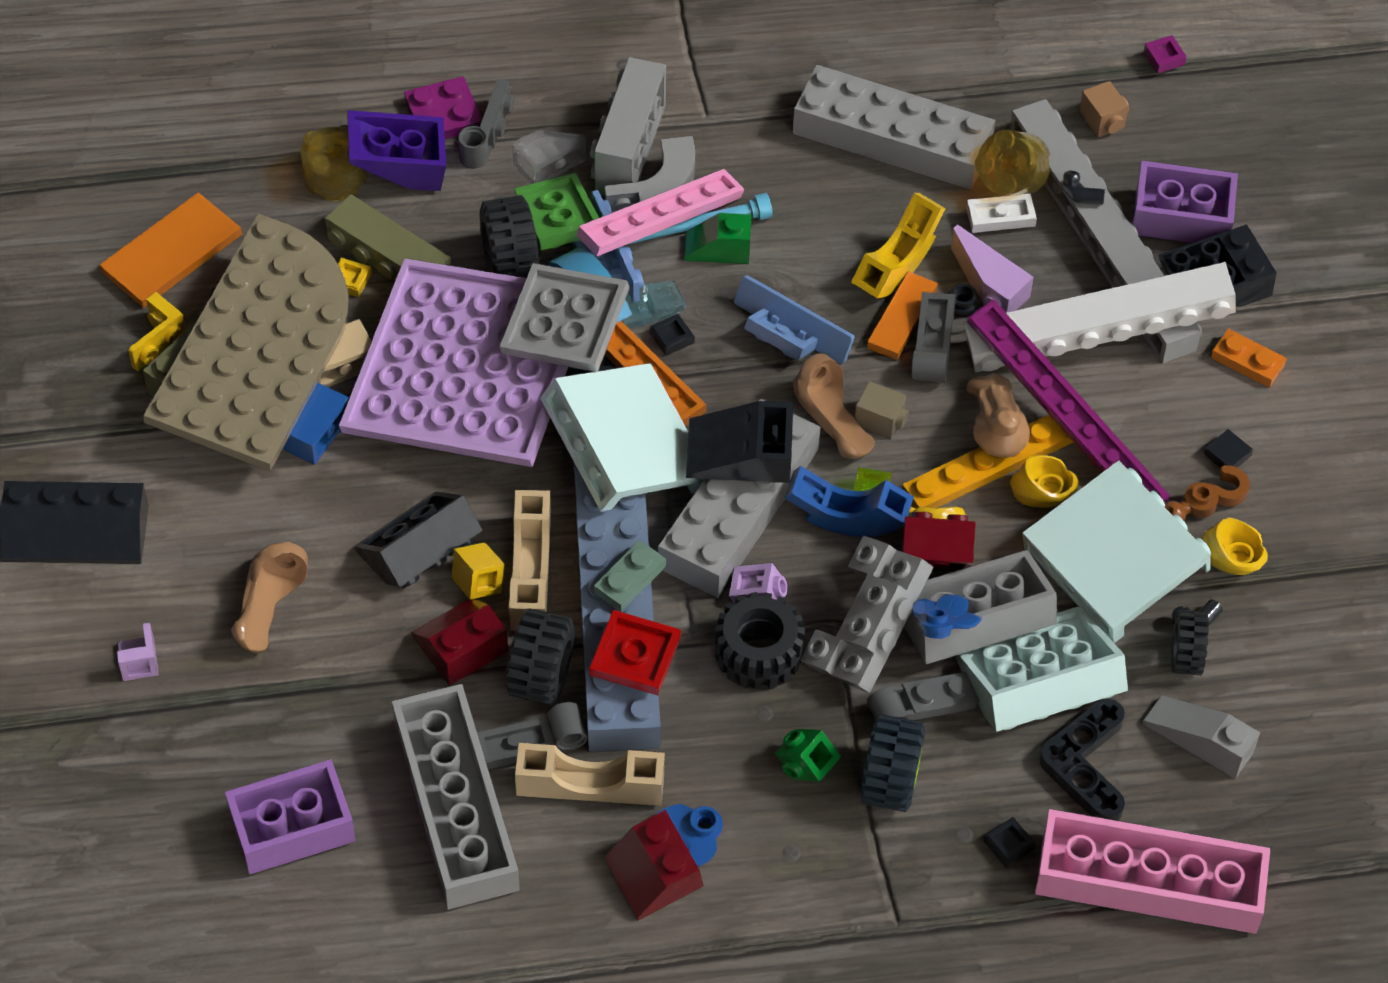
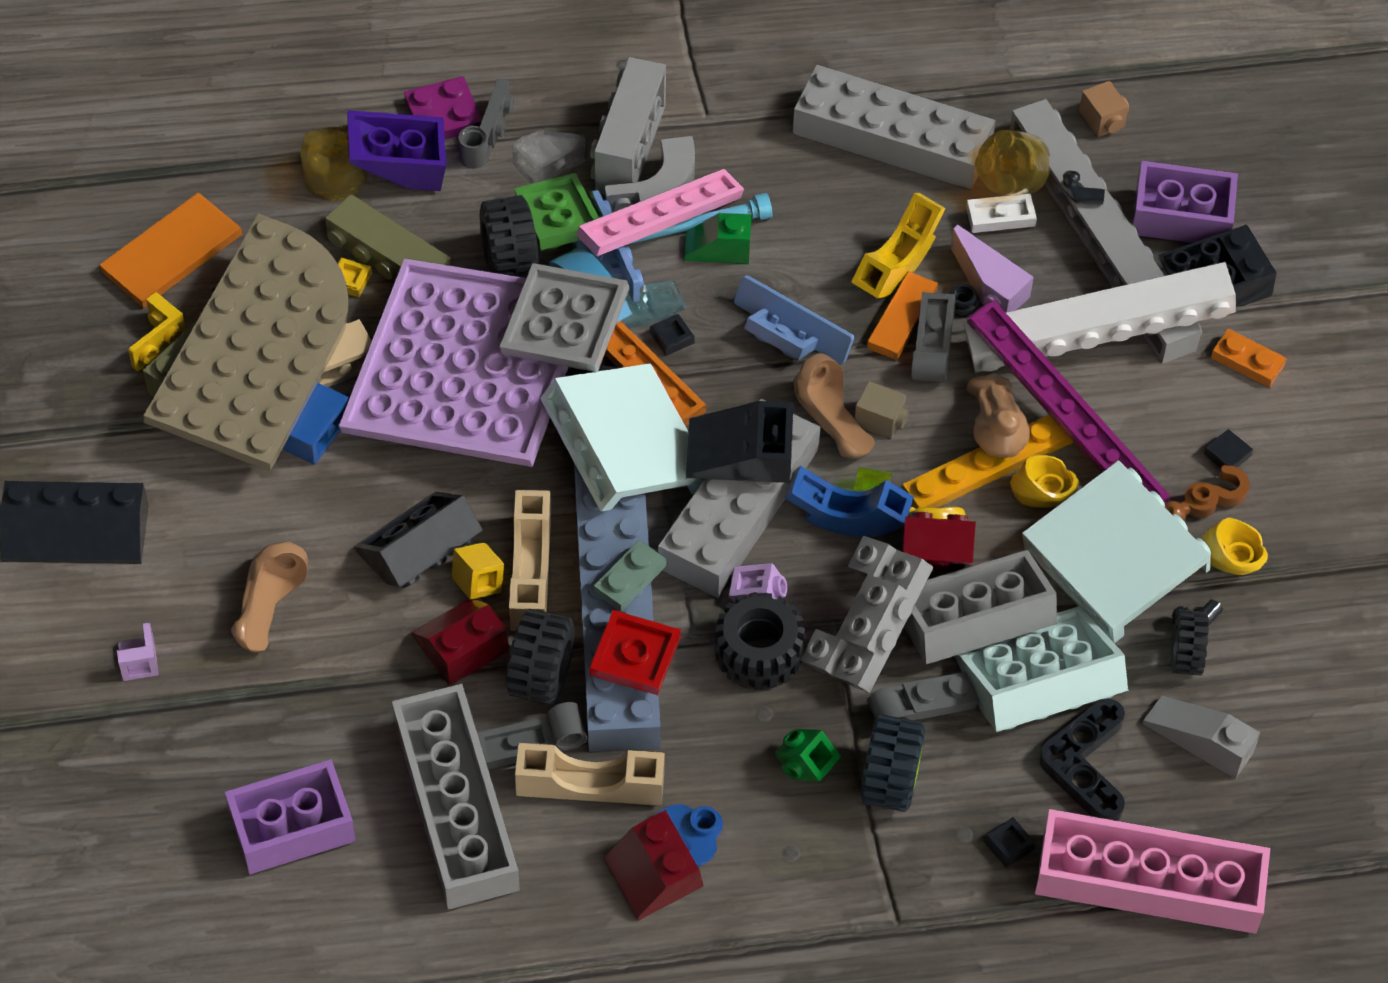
blue plate [913,594,982,639] -> none
magenta plate [1143,35,1187,74] -> none

